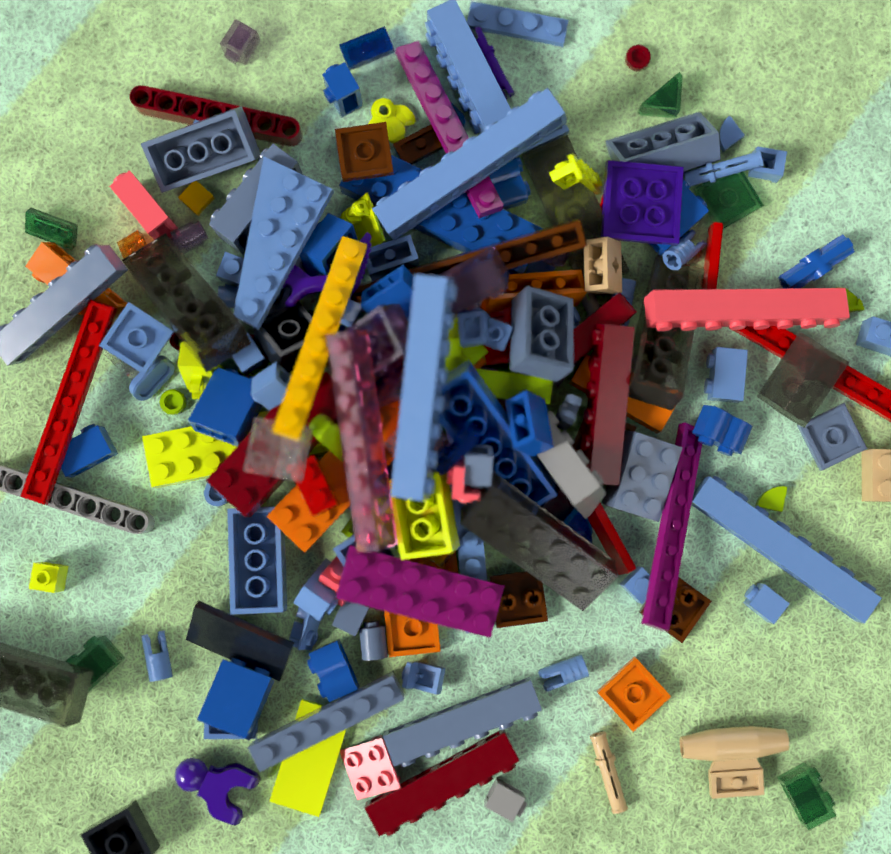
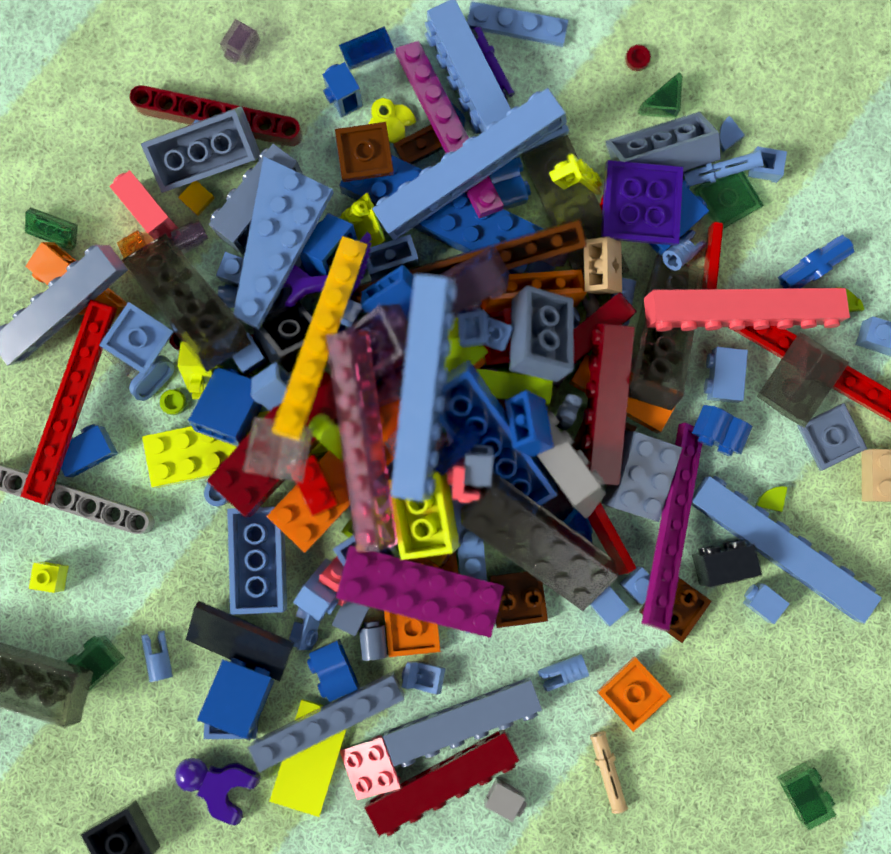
tan plate [679,726,789,799] -> none
none -> medium blue brick [586,584,629,627]
none -> black brick [692,539,763,588]

